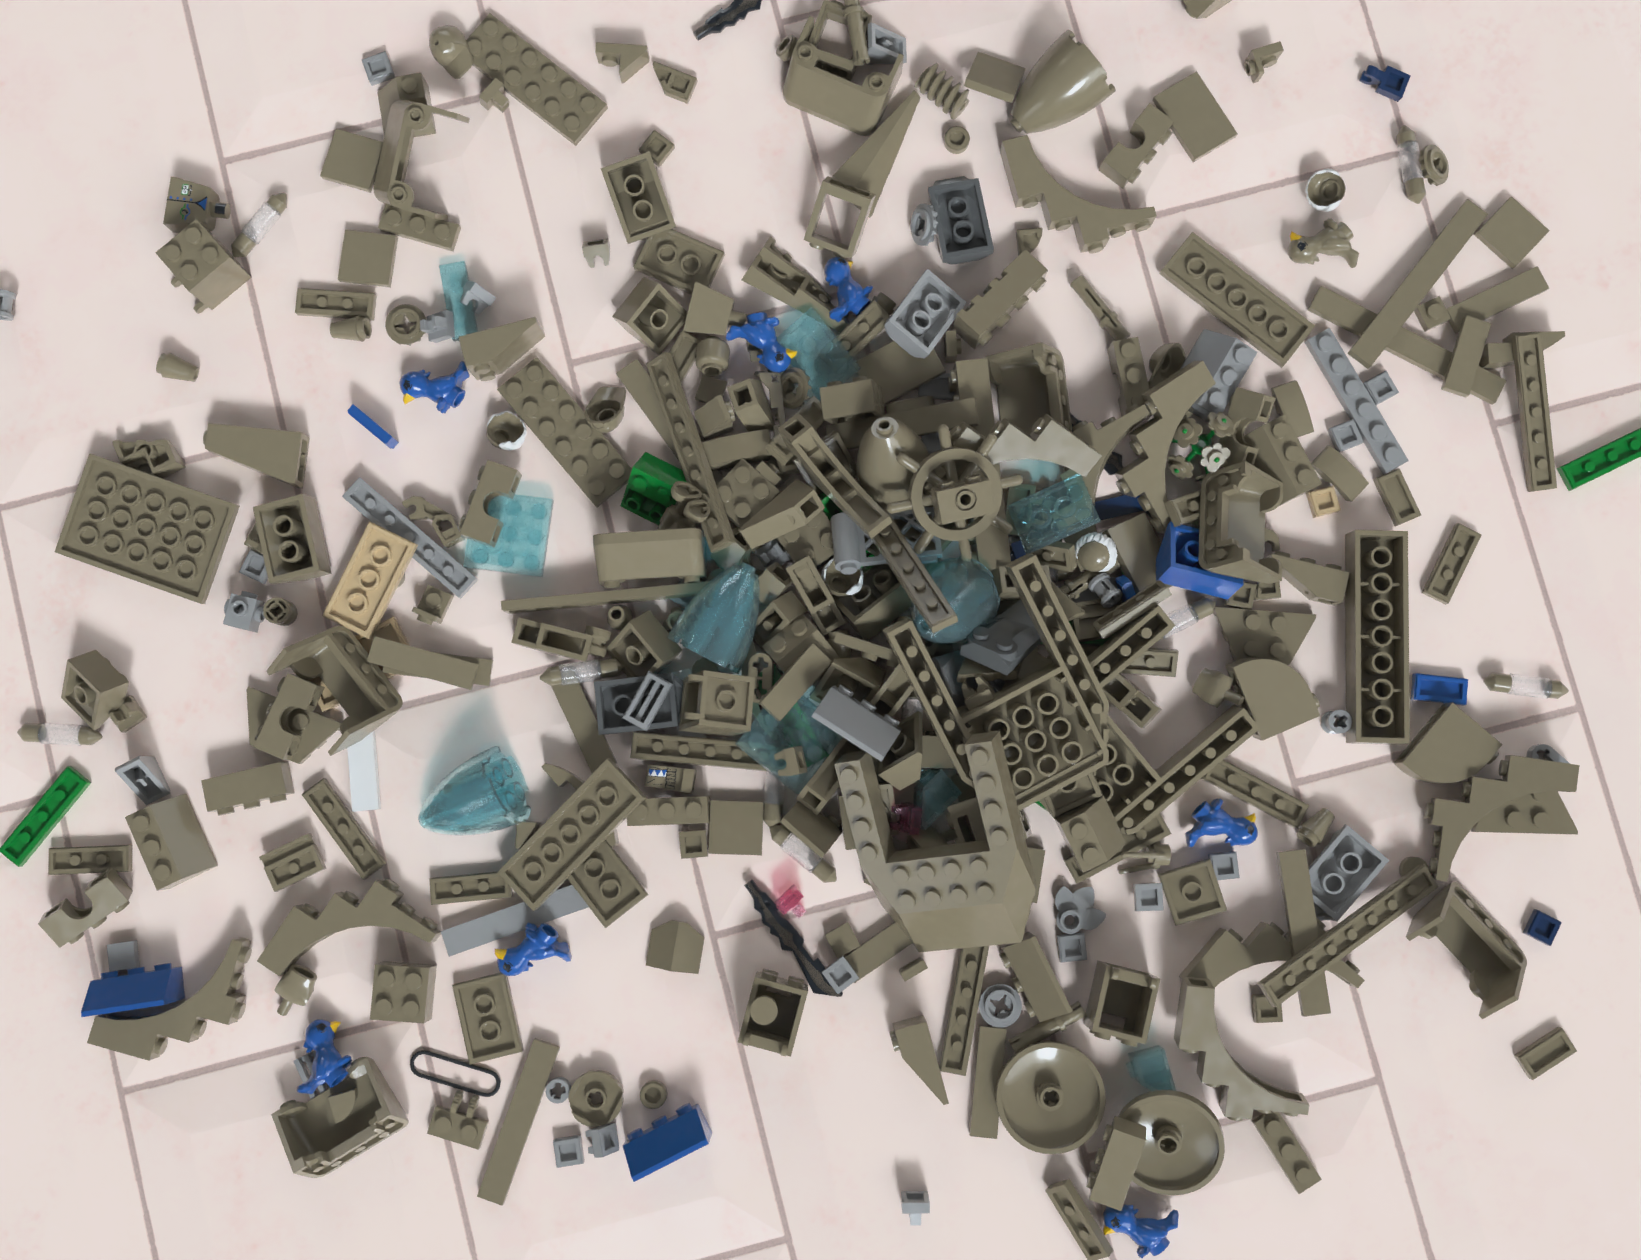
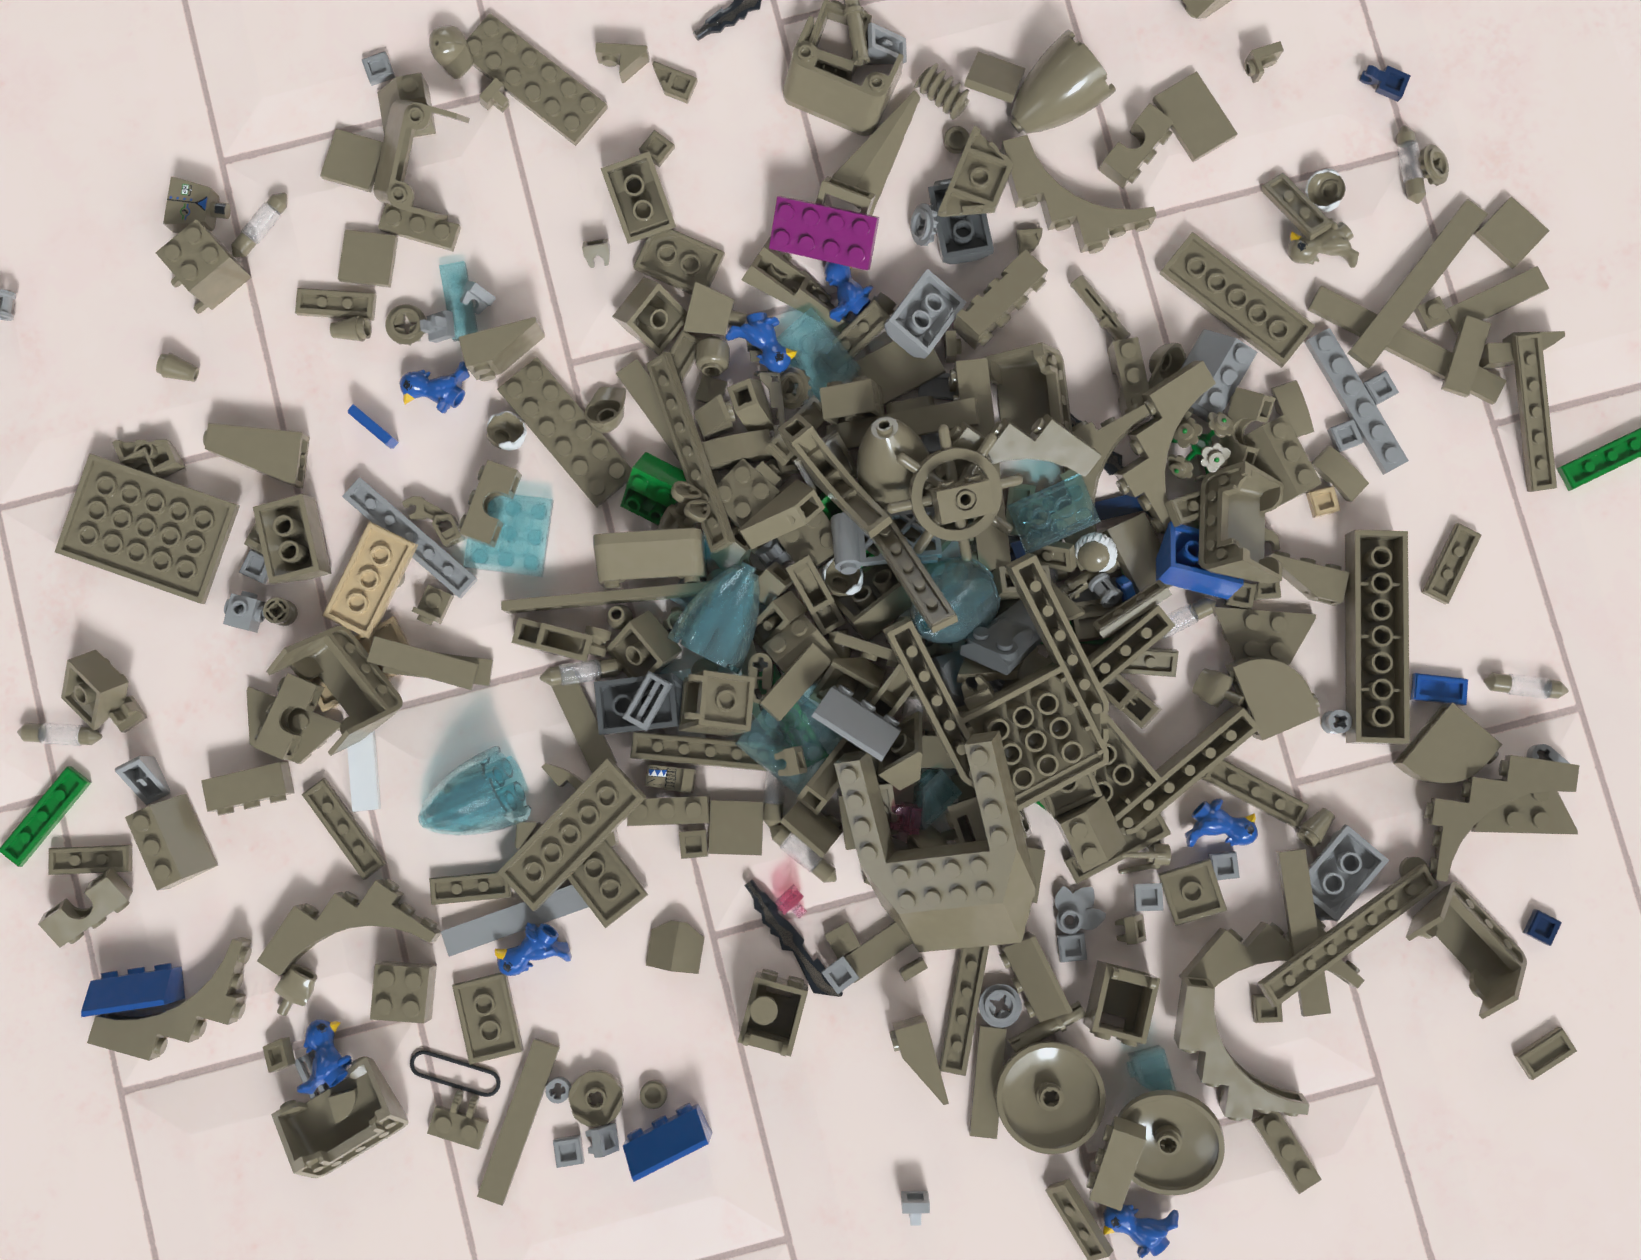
light grey tile [107,940,140,972] -> none
dark tan plate [259,833,326,892] -> none
dark tan tile [776,35,798,62] -> none
dark tan tile [1373,468,1421,527] -> none
none -> dark tan plate [263,1037,296,1073]
none -> magenta plate [769,196,880,270]
none -> dark tan wing [938,126,1014,217]
none -> dark tan tile [1115,914,1147,945]
none -> dark tan tile [1262,173,1332,241]

